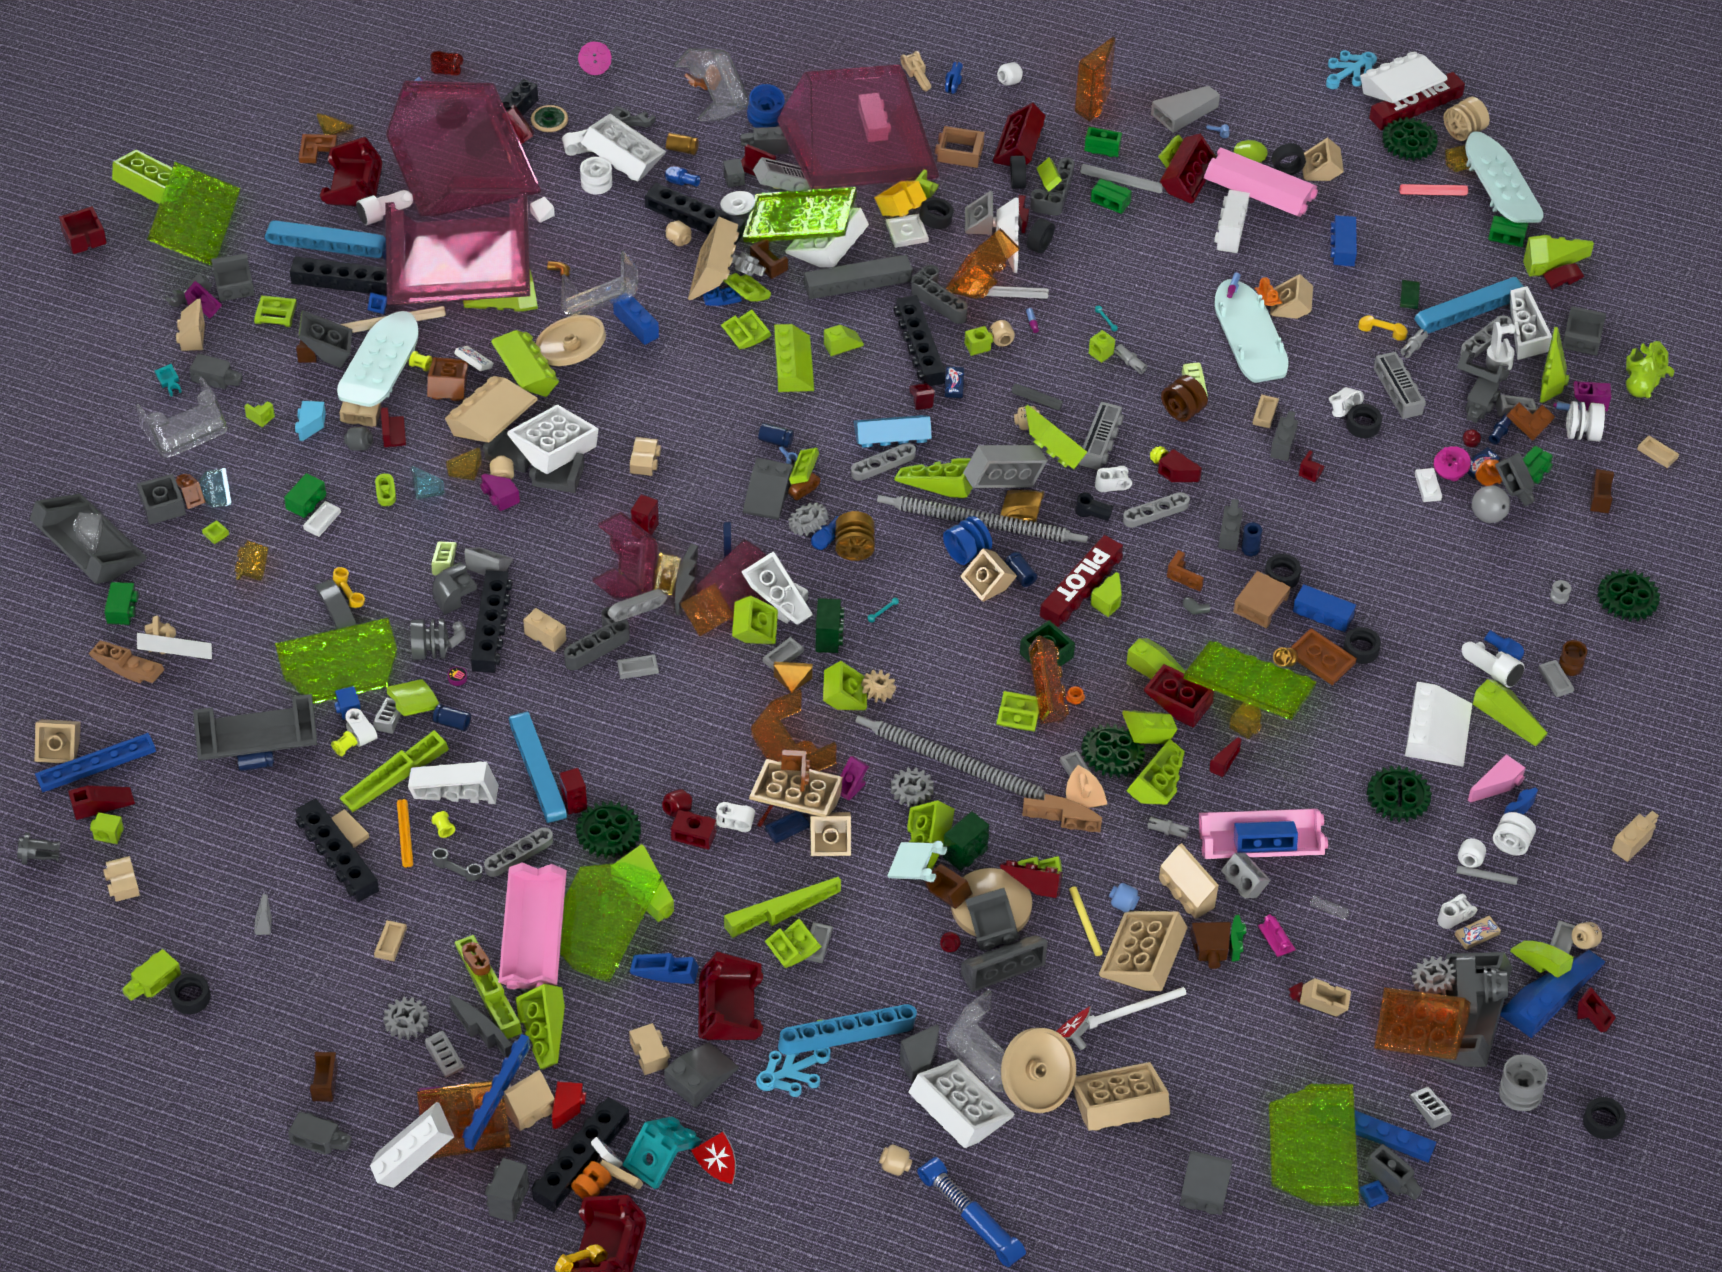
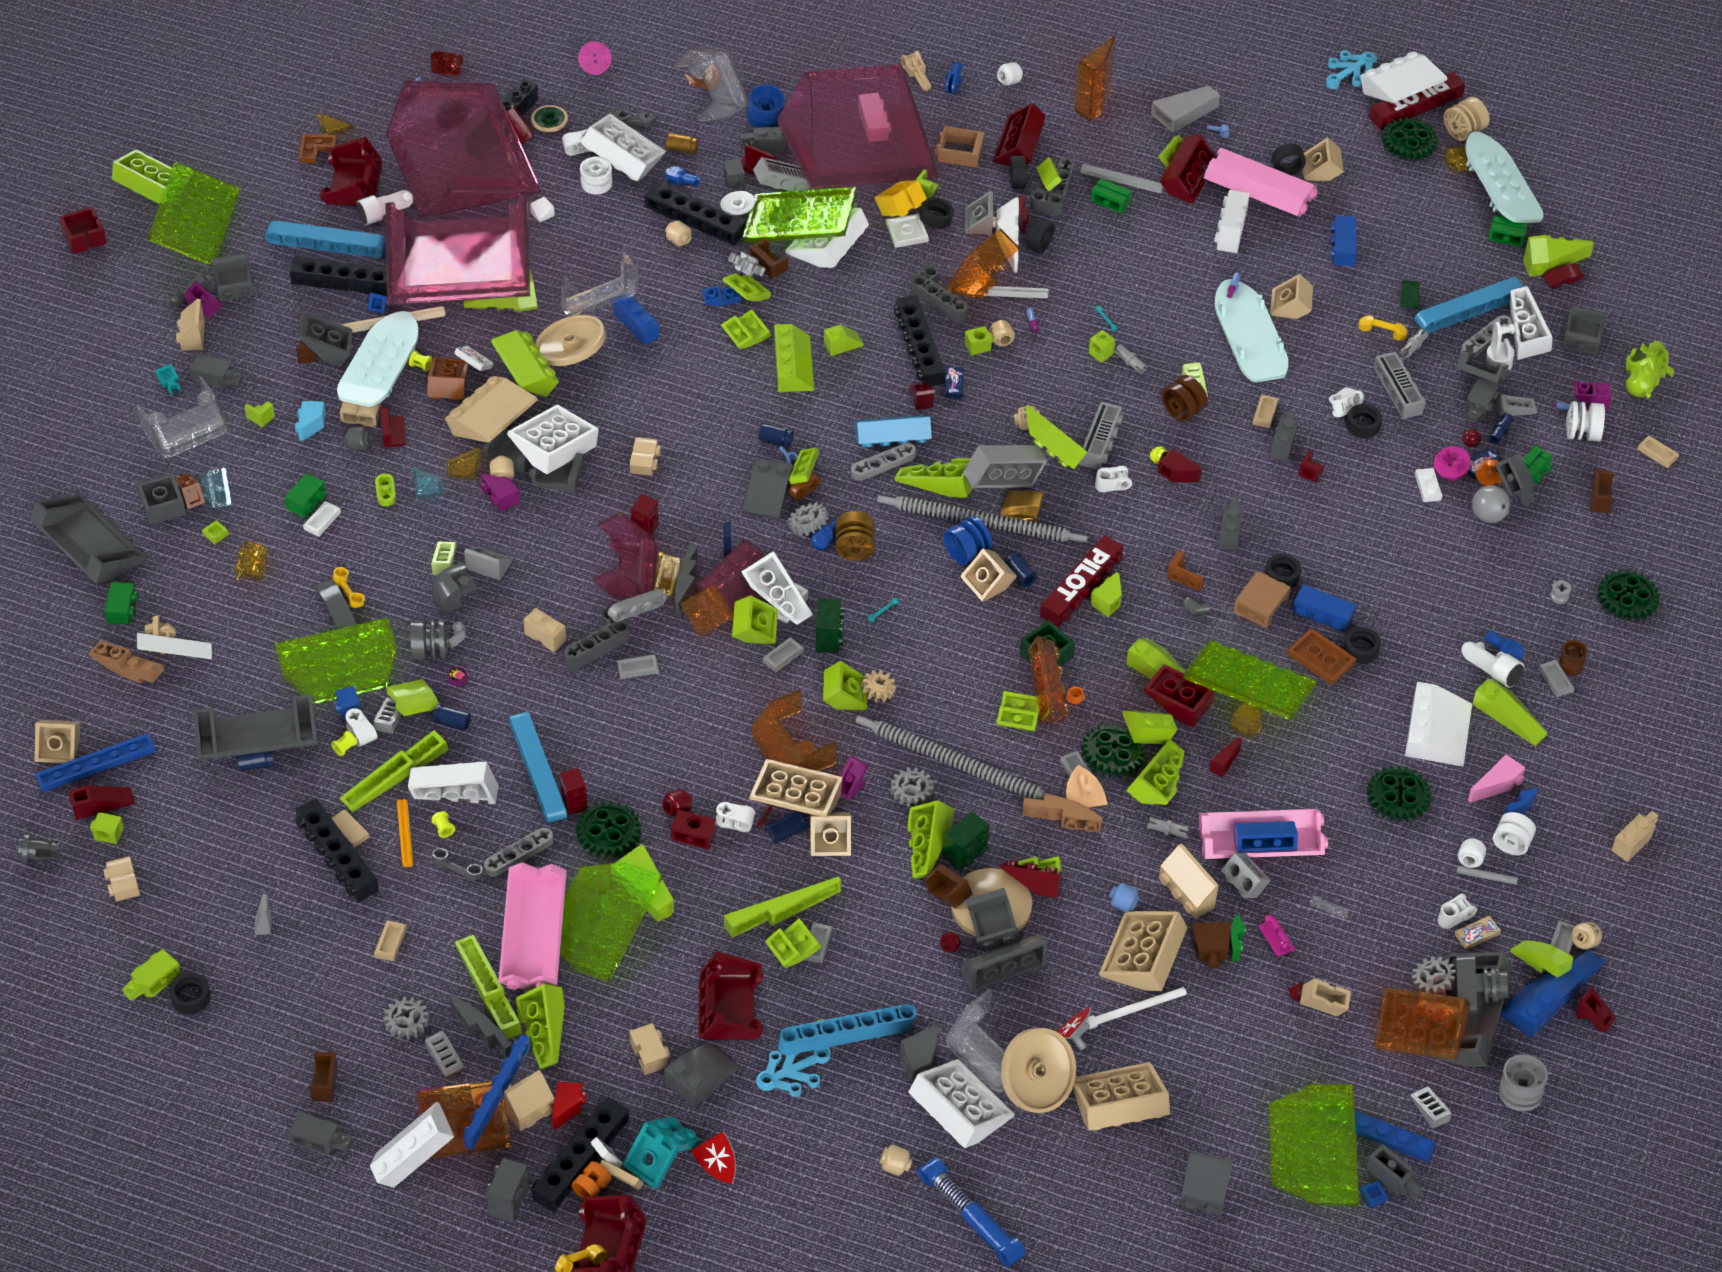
clear slope [73,512,103,554] -> none
lime plate [254,295,297,327] -> none
dark orange beam [462,942,491,976] -> none
black brick [471,570,512,673] -> none
pearl gold arm [547,261,571,277] -> none
blue slope [630,953,699,984] -> none
tan slope [688,217,739,300] -> none
pearl gold slope [774,662,813,693] -> none
dark orange bracket [781,750,810,792] -> none
dark grey brick [804,254,912,299] -> none
light aqua flag [887,841,947,882] -> none
dark grey axle [1012,383,1063,410] -> none
light yellow bar [1069,886,1103,956] -> none
black piece [1075,493,1114,521] -> none
green brick [1084,127,1122,157] -> none
light grey beam [1123,492,1190,528] -> none
lime dish [1234,140,1268,163] -> none
dark blue piece [1241,522,1262,557] -> none
orange hinge [1255,277,1282,306] -> none
pearl gold wheel [1273,647,1298,667] -> none
coral axle [1399,184,1468,196] -> none
dark orange plate [1506,402,1555,441] -> none
lime wedge [1540,327,1569,403] -> none
black tyre [1583,1097,1626,1139] -> none

